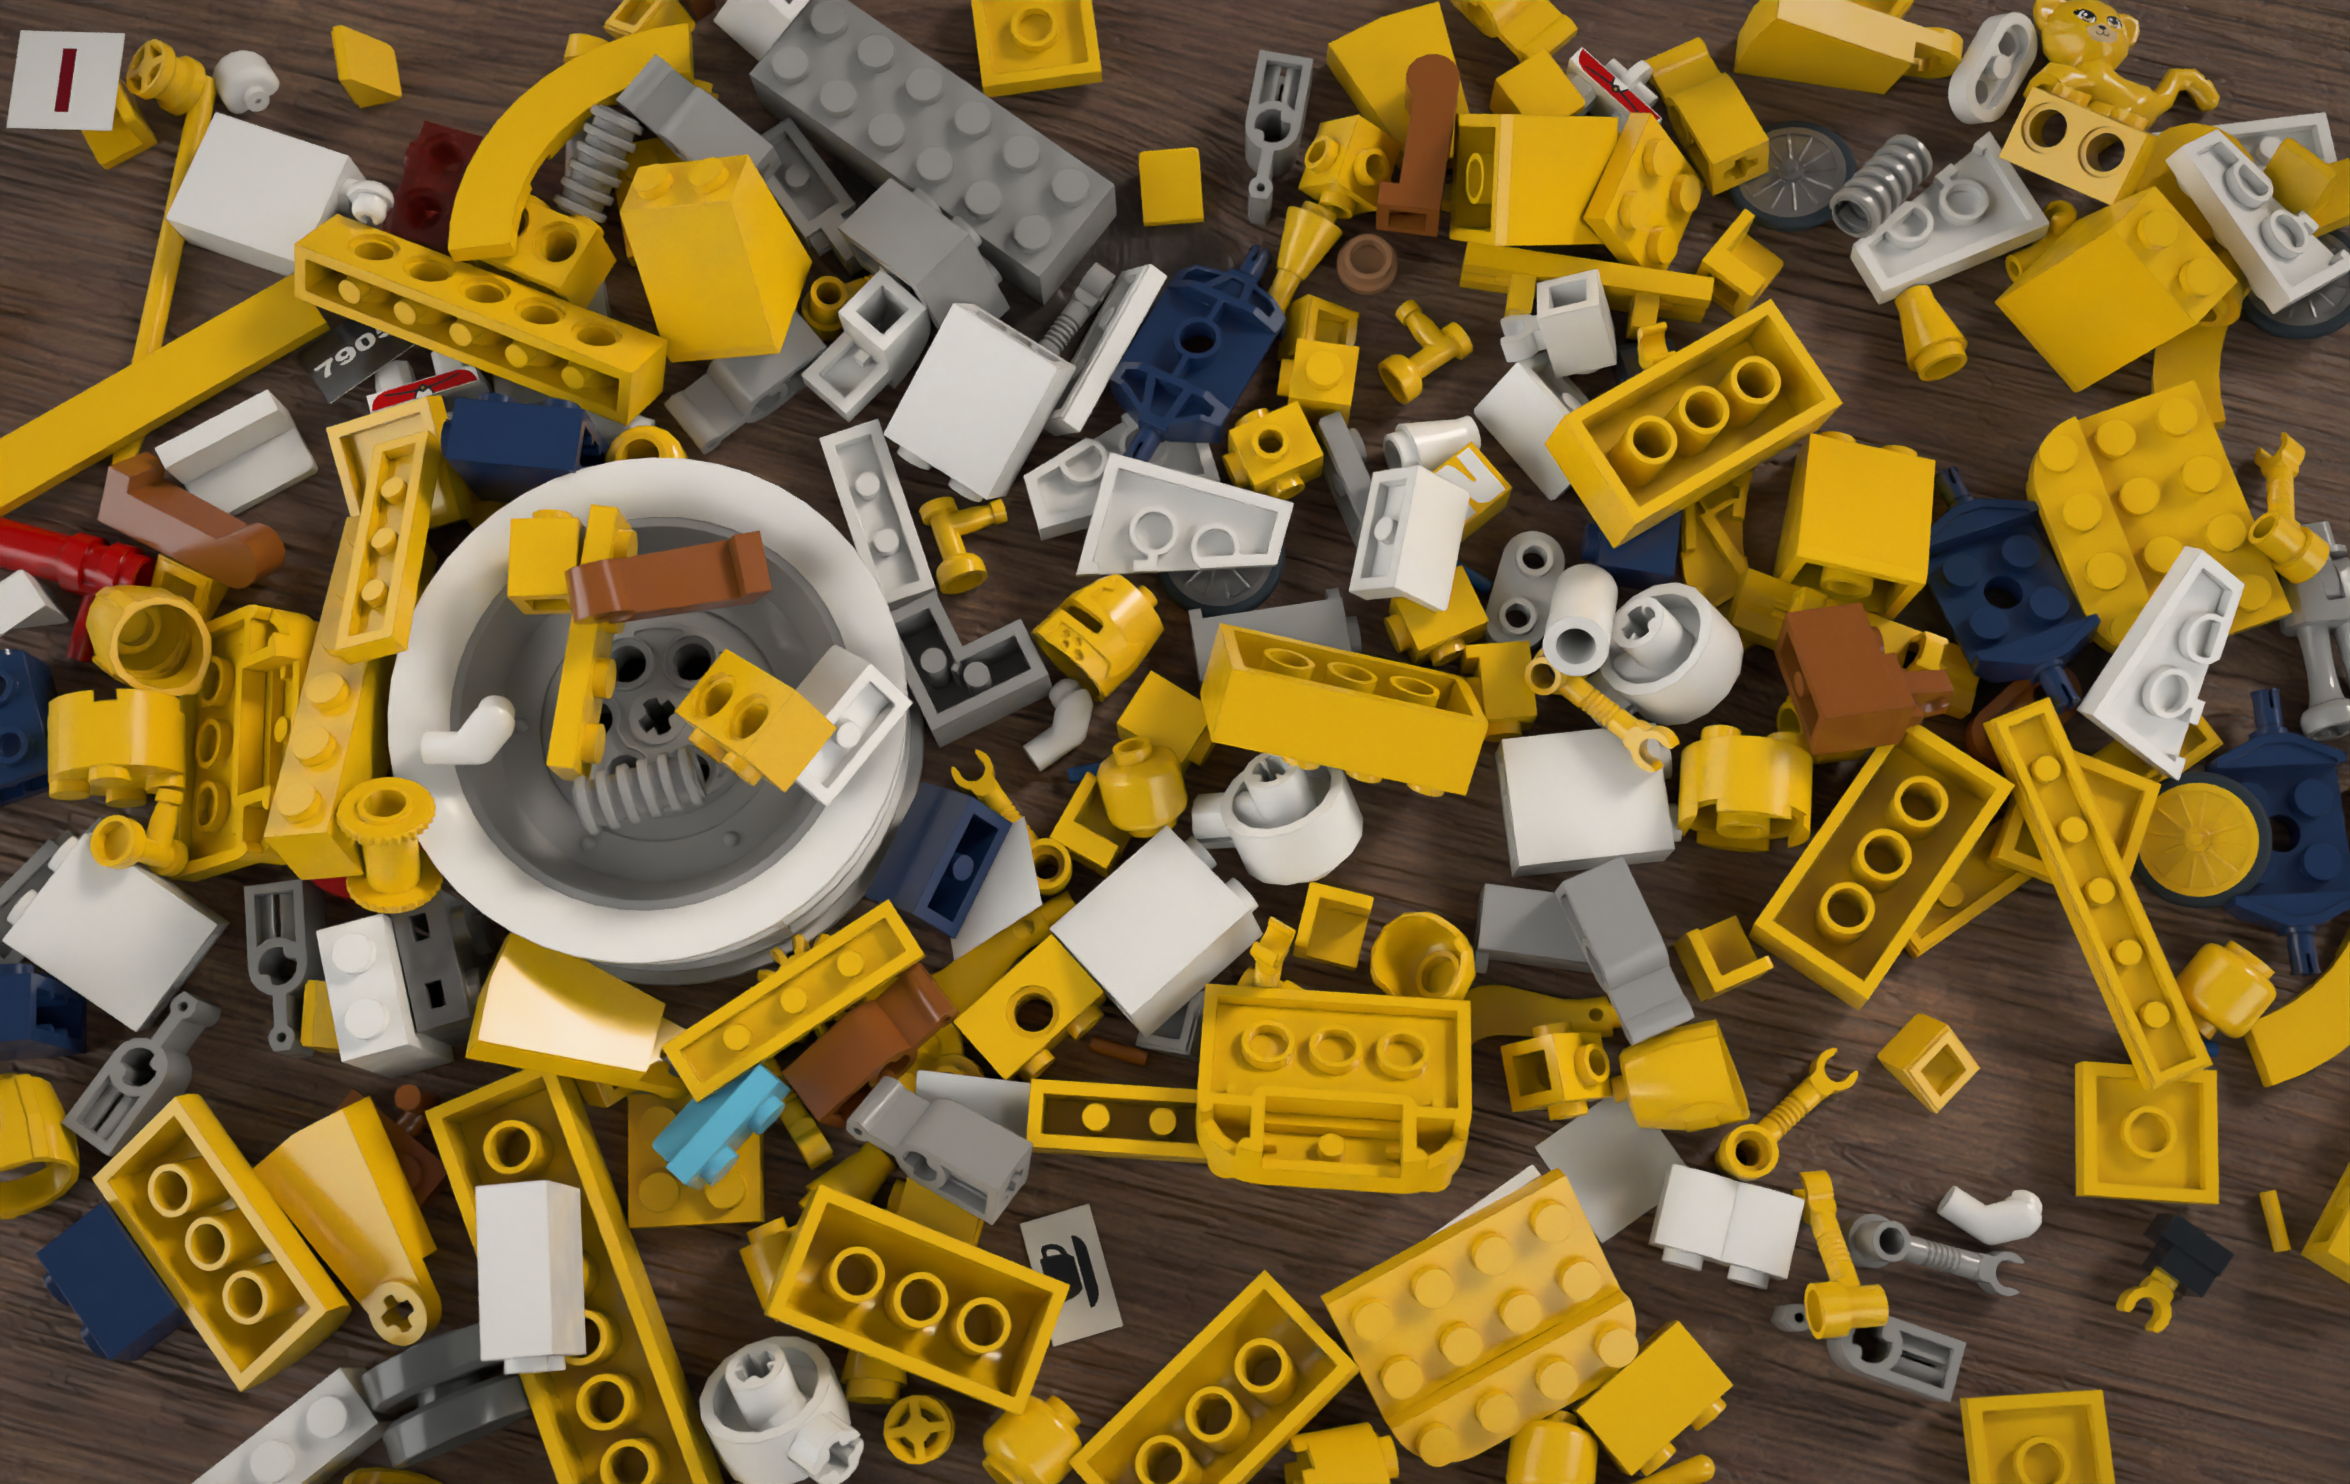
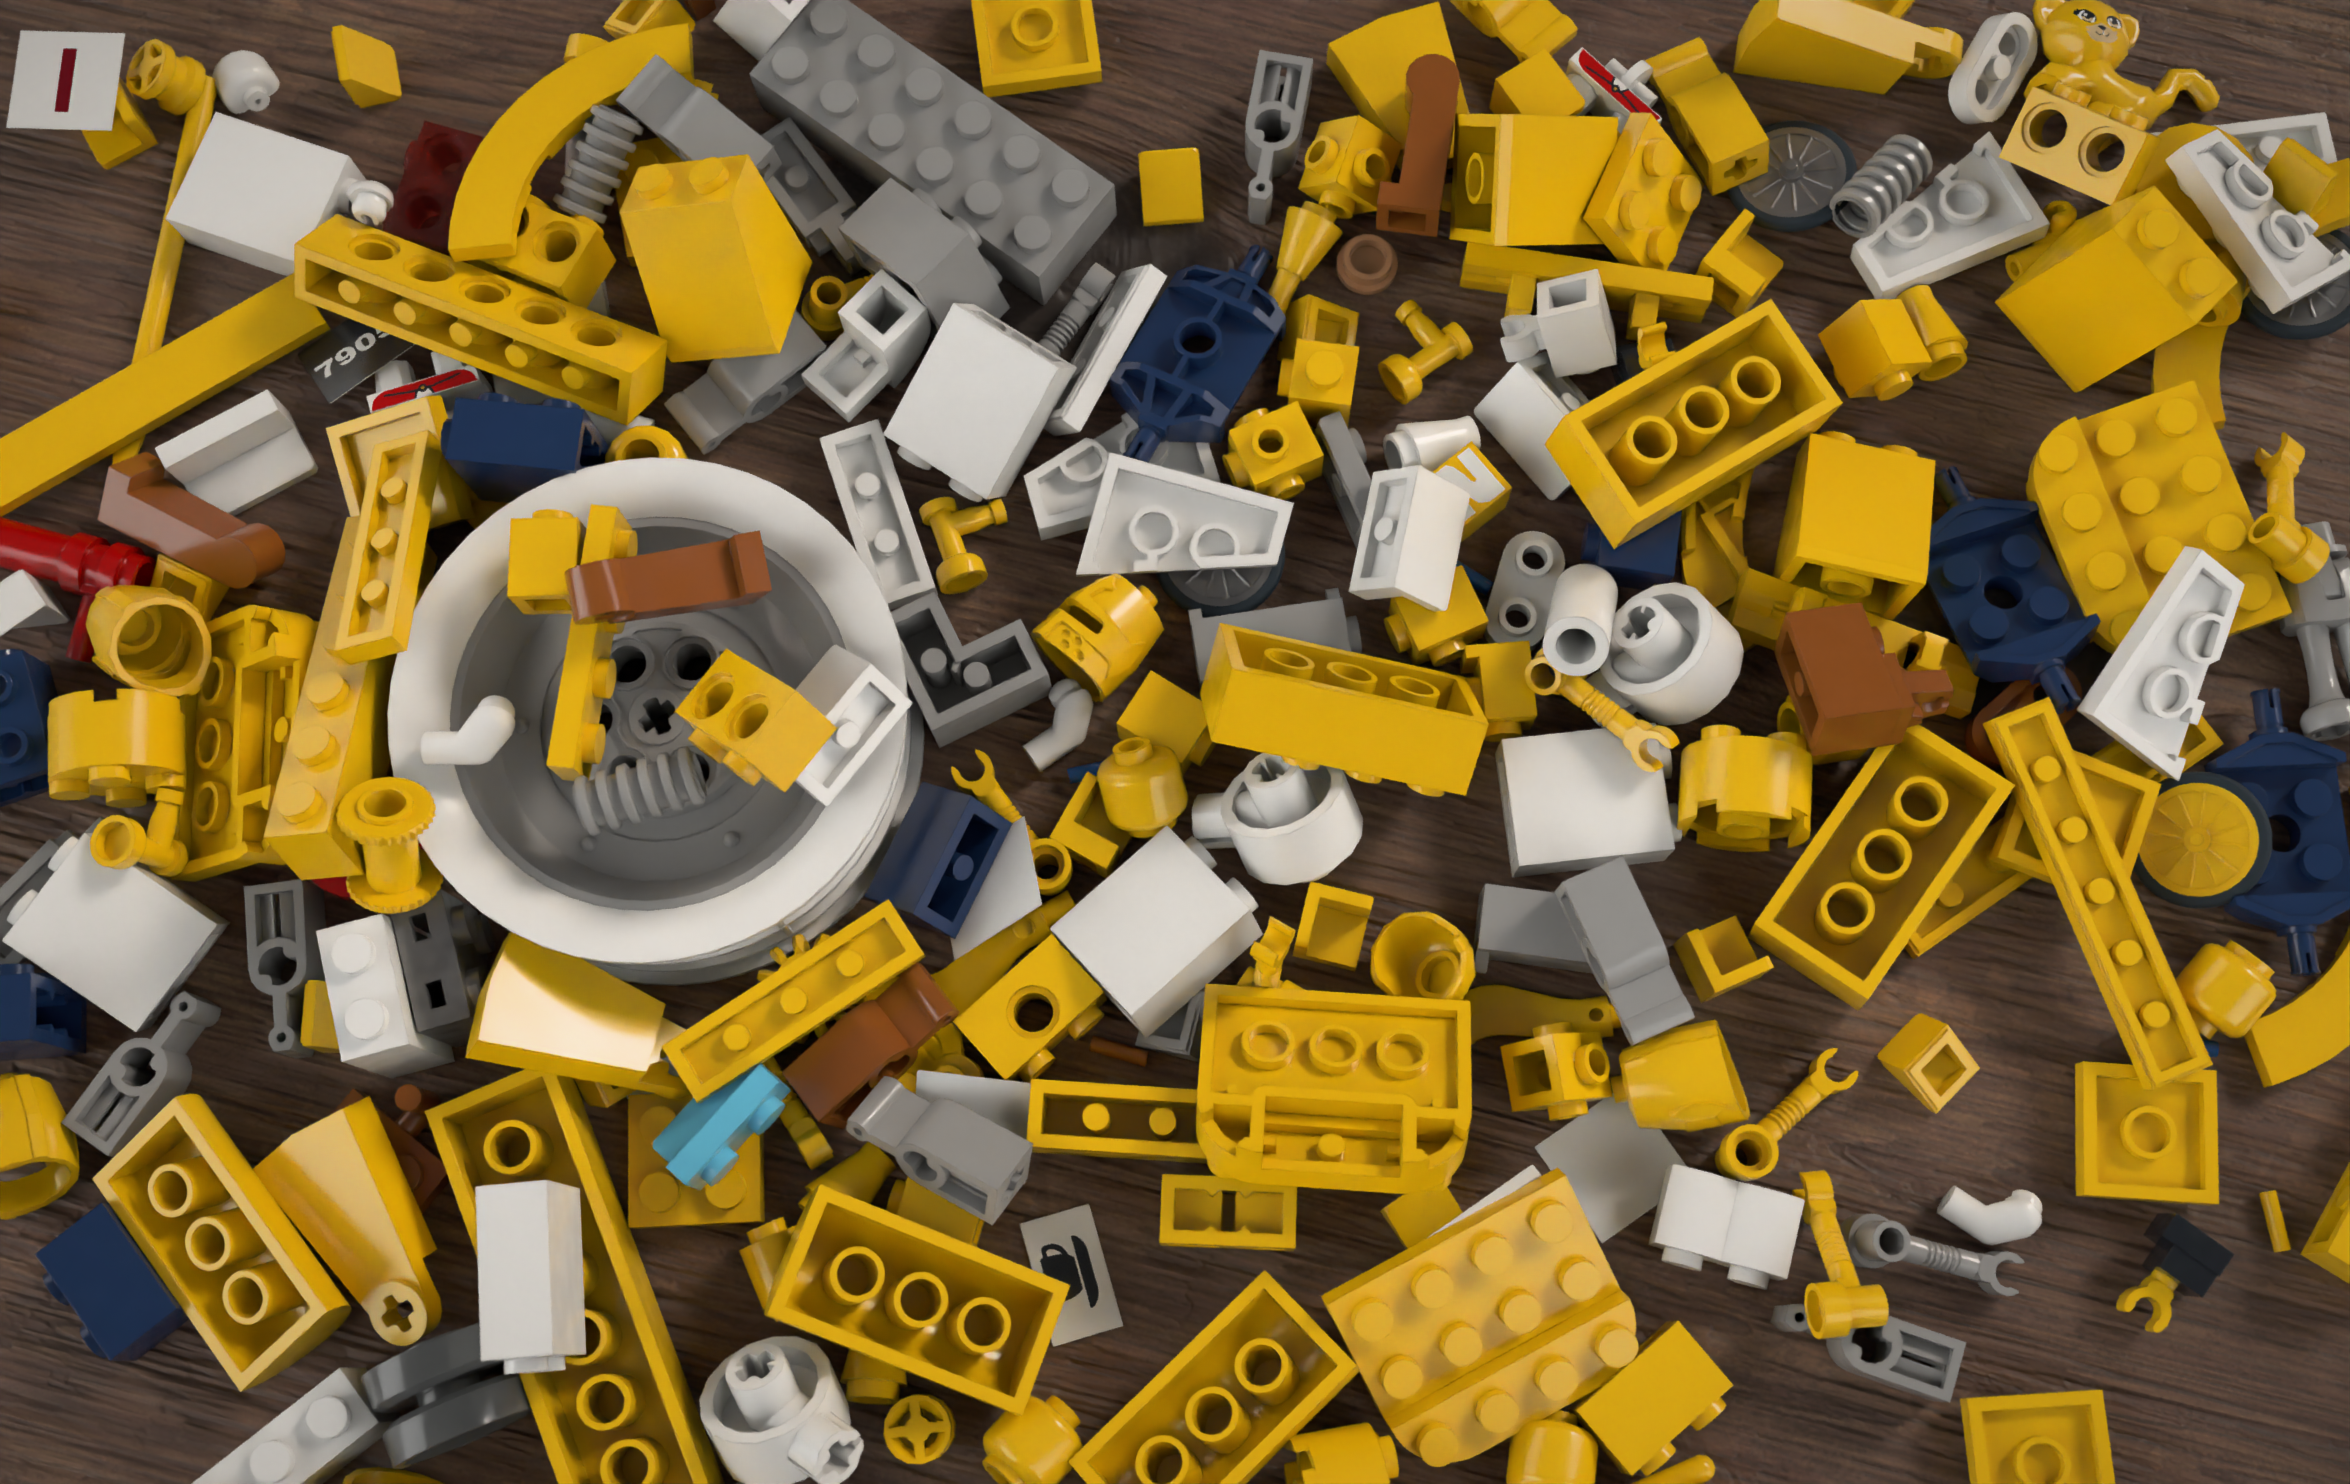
none -> yellow brick [1159,1174,1297,1251]
none -> yellow slope [1380,1187,1463,1249]
none -> yellow brick [1818,299,1932,401]

